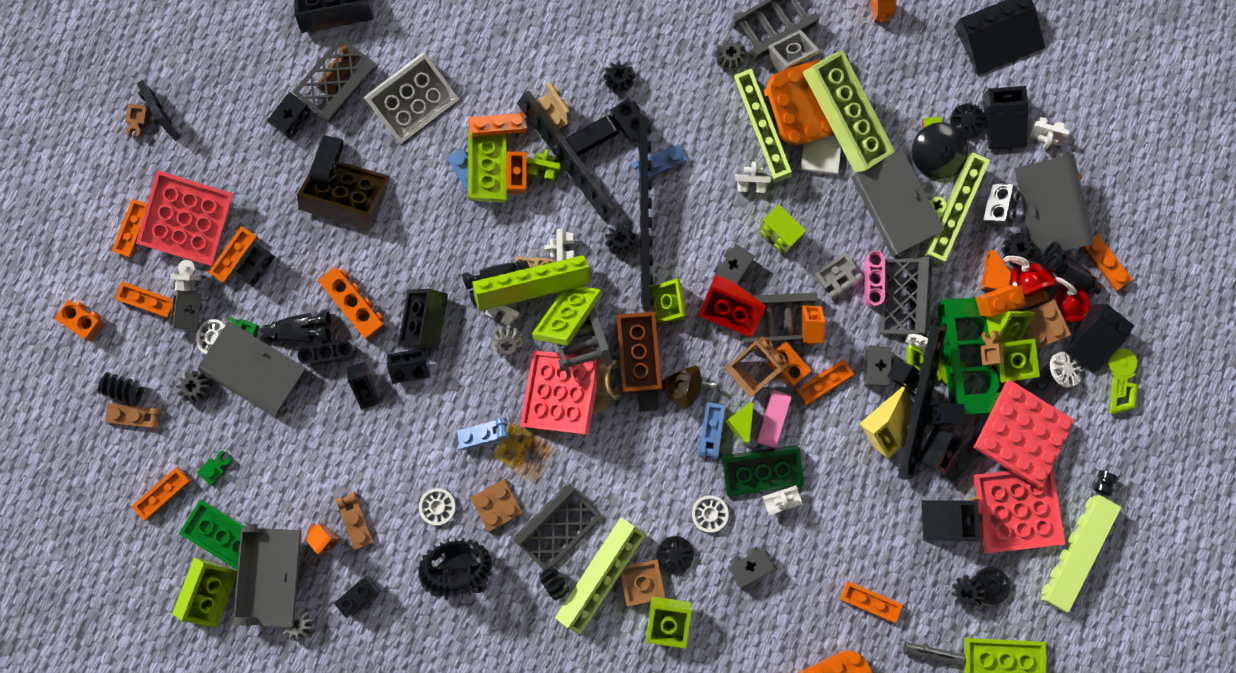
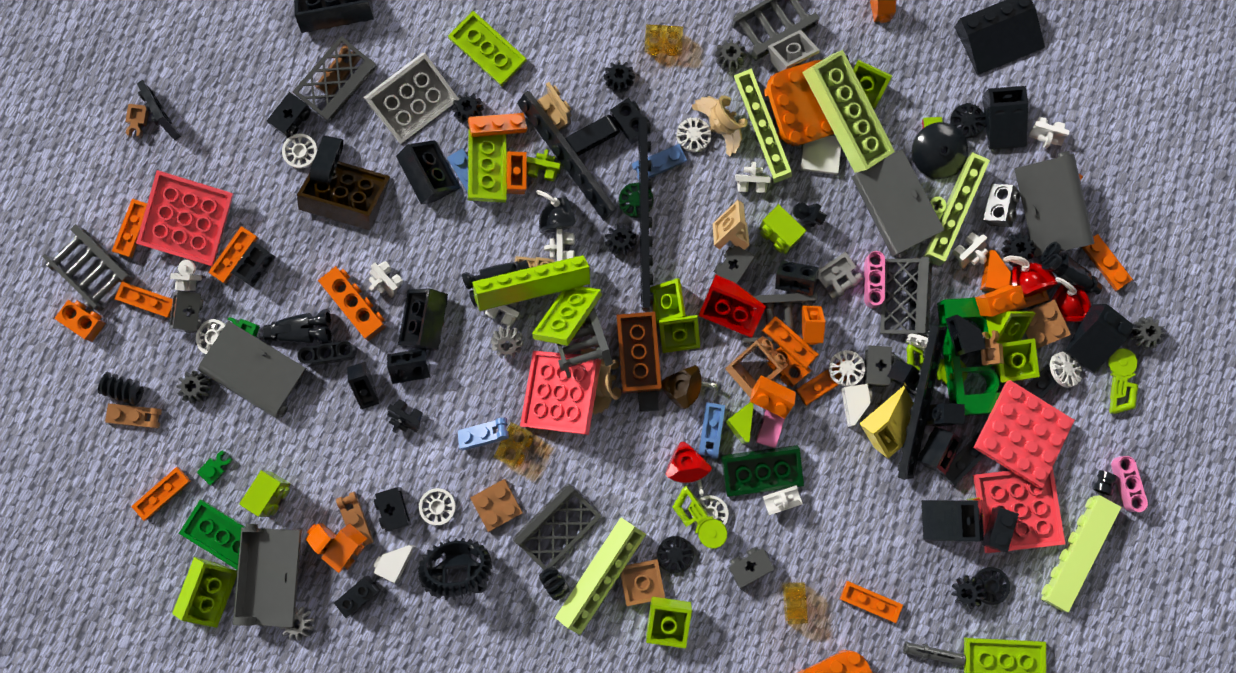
none -> dark grey fence [42,224,134,311]
none -> lime brick [239,470,291,517]
none -> white wheel [282,134,318,169]
none -> orange brick [321,524,368,573]
none -> white hips [369,261,403,298]
none -> white slope [373,545,416,583]
none -> black brick [374,487,411,532]
none -> black hips [387,399,423,433]
none -> black slope [396,140,461,205]
none -> lime plate [448,11,527,87]
none -> black gear [452,92,484,124]
none -> black hat [536,190,576,233]
none -> dark green wheel [619,182,654,218]
none -> clear yellow brick [644,24,683,56]
none -> lime slope [658,315,700,353]
none -> red hat [665,442,712,496]
none -> lime piece [672,485,727,548]
none -> white wheel [676,117,711,153]
none -> tan helmet [692,96,748,157]
none -> tan bracket [713,200,750,250]
none -> orange brick [750,375,796,419]
none -> orange tile [762,316,819,369]
none -> black brick [775,261,819,296]
none -> clear yellow brick [782,581,808,624]
none -> black hips [793,203,827,227]
none -> white wheel [828,350,865,387]
none -> white slope [841,384,873,427]
none -> lime slope [853,60,892,108]
none -> black slope [946,315,986,356]
none -> white hips [953,232,988,268]
none -> black brick [982,507,1019,552]
none -> bright pink beam [1111,456,1148,512]
none -> dark grey gear [1131,316,1166,349]

